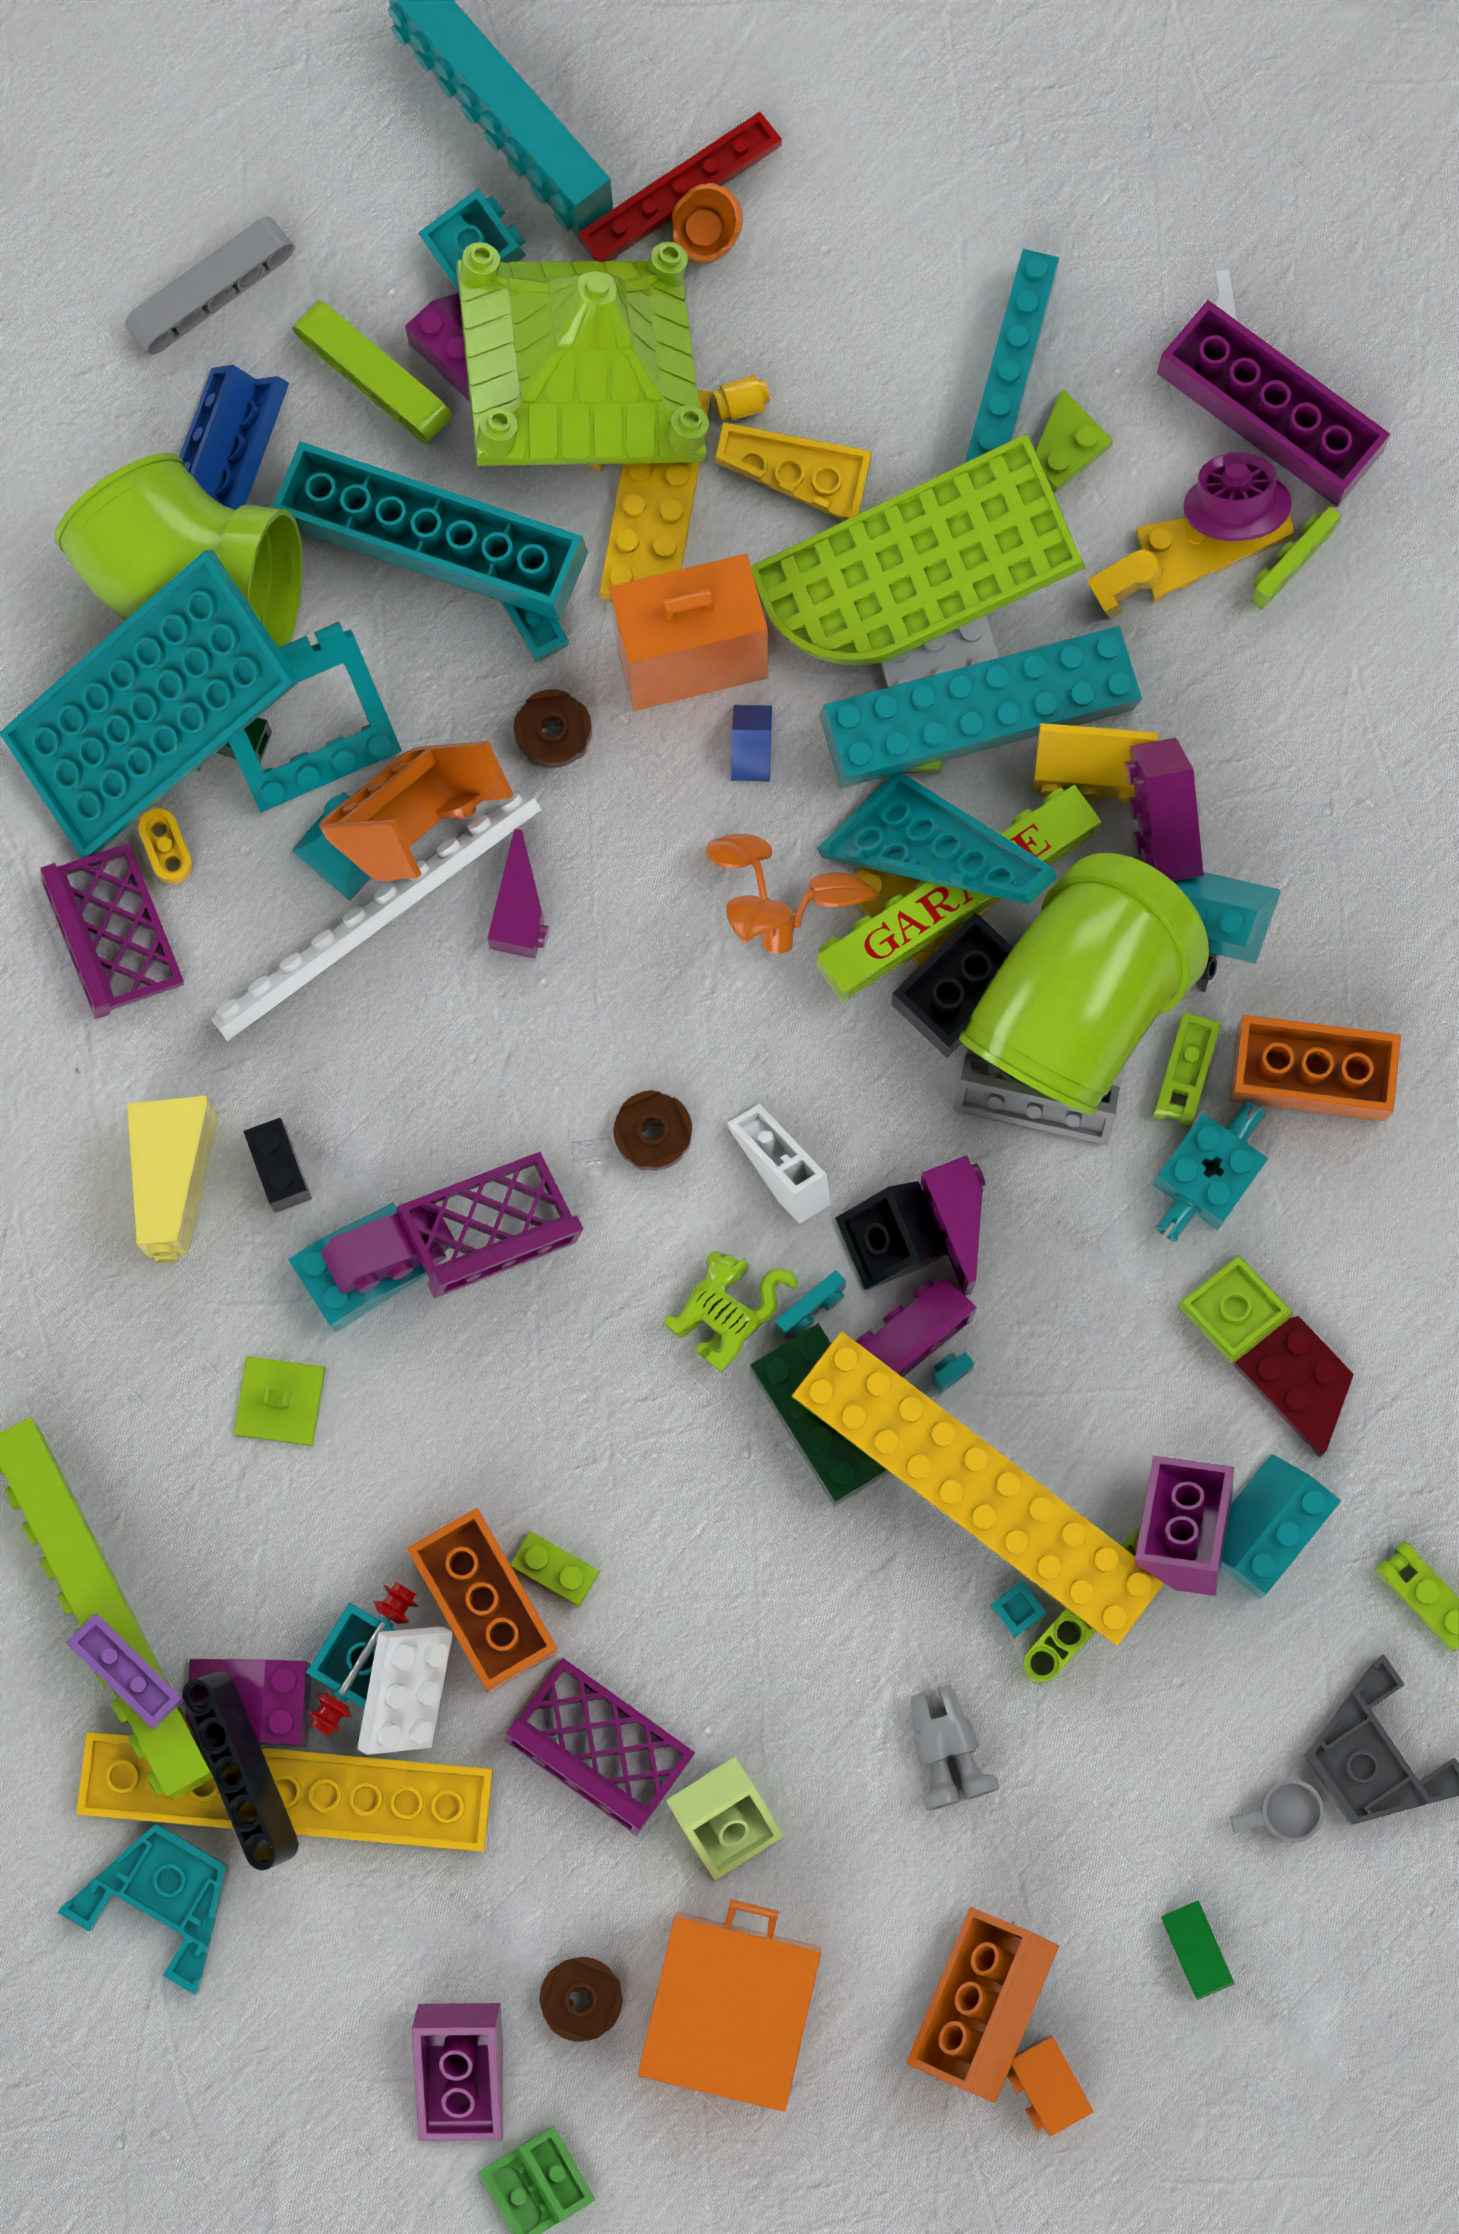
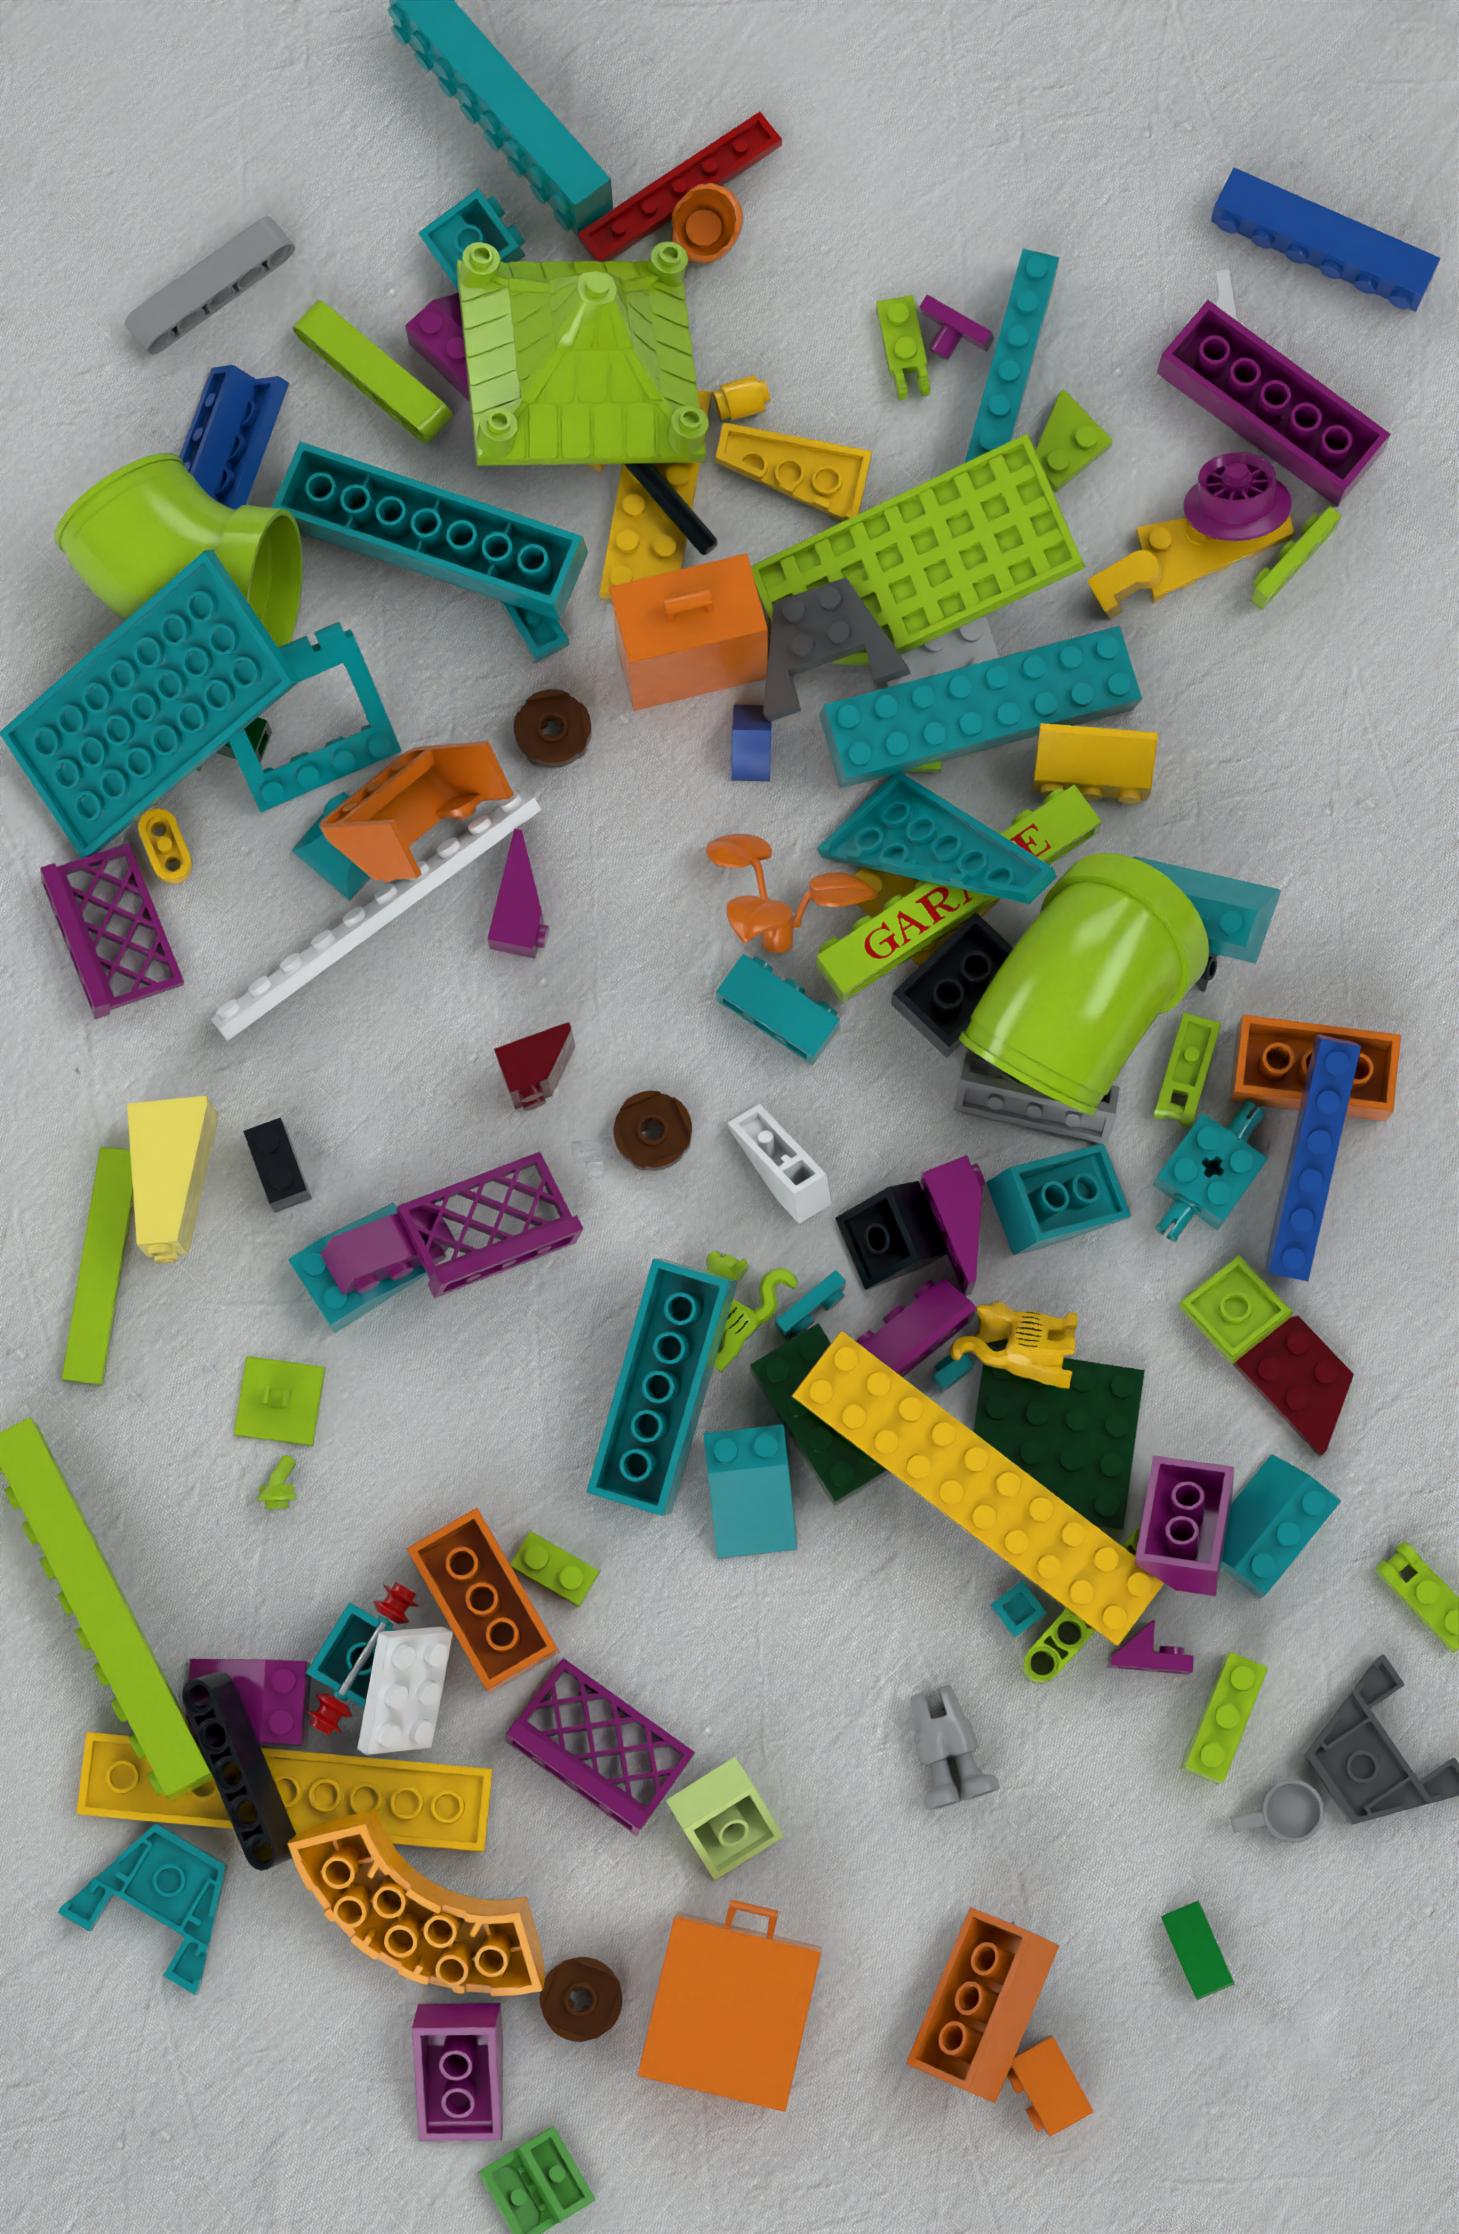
medium lavender plate [66,1613,184,1730] -> none
magenta brick [1125,738,1204,881] -> none
none -> lime tile [61,1146,134,1386]
none -> lime plate [257,1455,297,1509]
none -> light orange brick [287,1809,545,1996]
none -> dark red slope [494,1022,575,1111]
none -> teal brick [586,1258,738,1516]
none -> black axle [624,463,718,555]
none -> teal slope [703,1424,797,1559]
none -> teal brick [716,954,840,1066]
none -> dark grey wing [763,577,911,722]
none -> lime hinge [876,295,931,400]
none -> magenta tile [919,294,994,360]
none -> yellow animal [949,1301,1078,1389]
none -> dark green plate [973,1346,1145,1530]
none -> teal slope [986,1144,1131,1256]
none -> magenta slope [1107,1620,1194,1675]
none -> lime brick [1180,1652,1269,1784]
none -> blue brick [1211,167,1441,312]
none -> blue brick [1265,1034,1361,1282]

